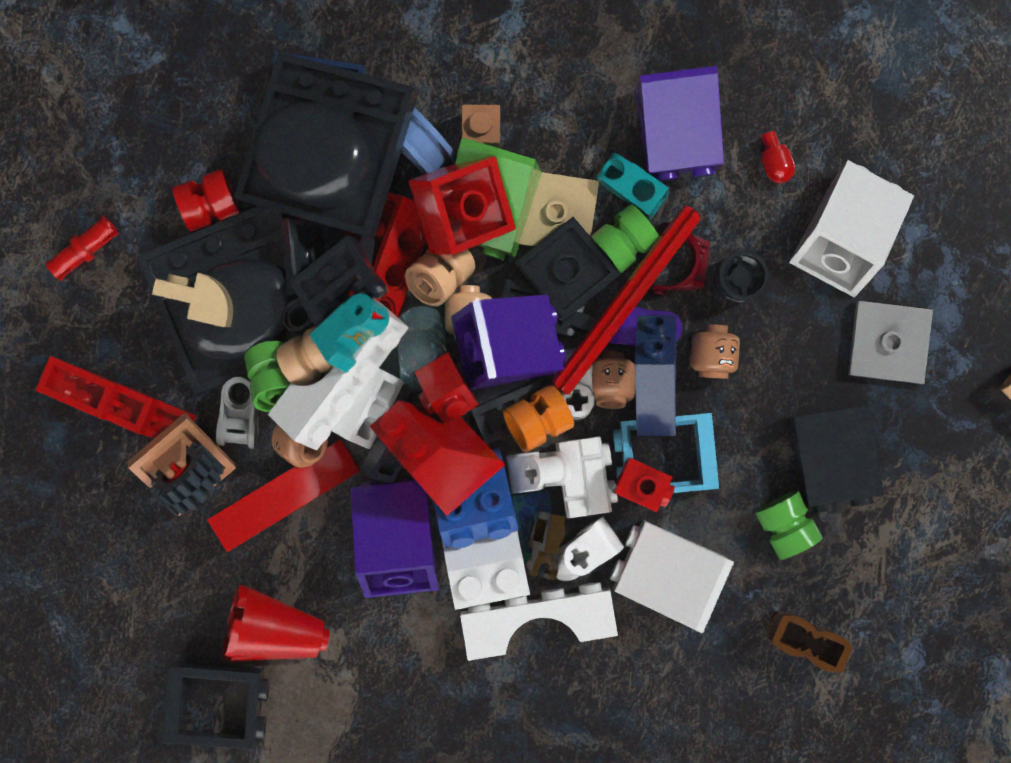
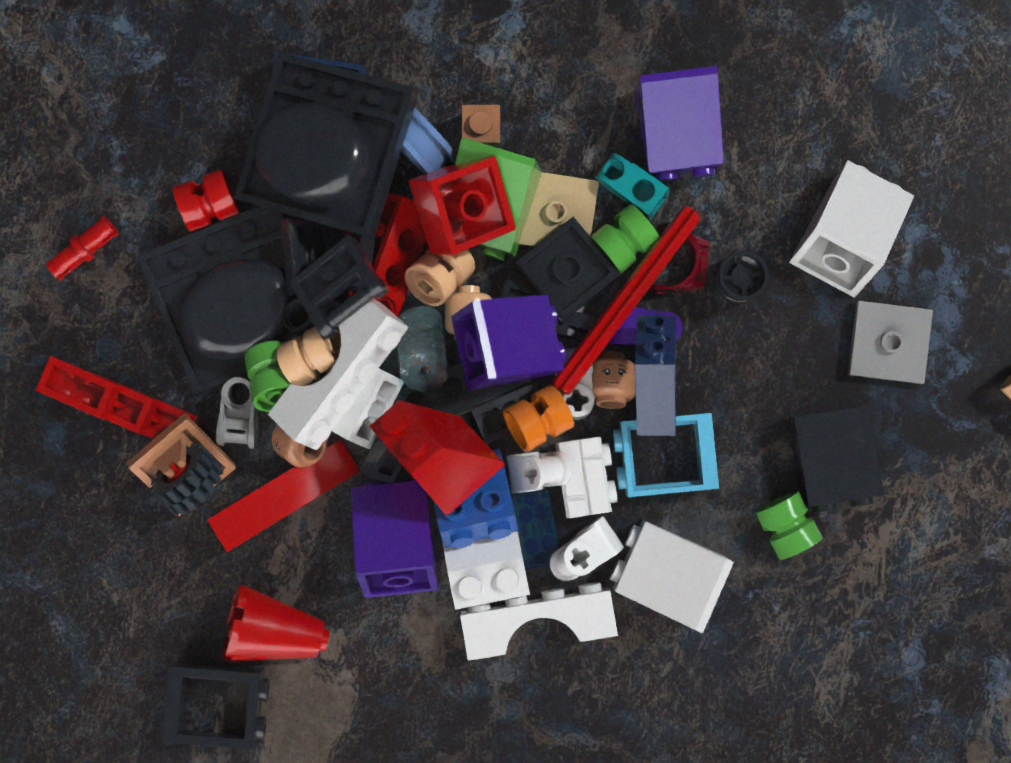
tan brick [152,273,233,327] -> none
teal leg [309,294,389,373] -> none
red brick [414,352,478,424] -> none
dark brown plate [525,510,566,580] -> none
red brick [612,457,675,512] -> none
nougat head [690,324,740,379] -> none
red cylinder [761,131,795,183] -> none
reddish brown brick [765,611,853,673] -> none

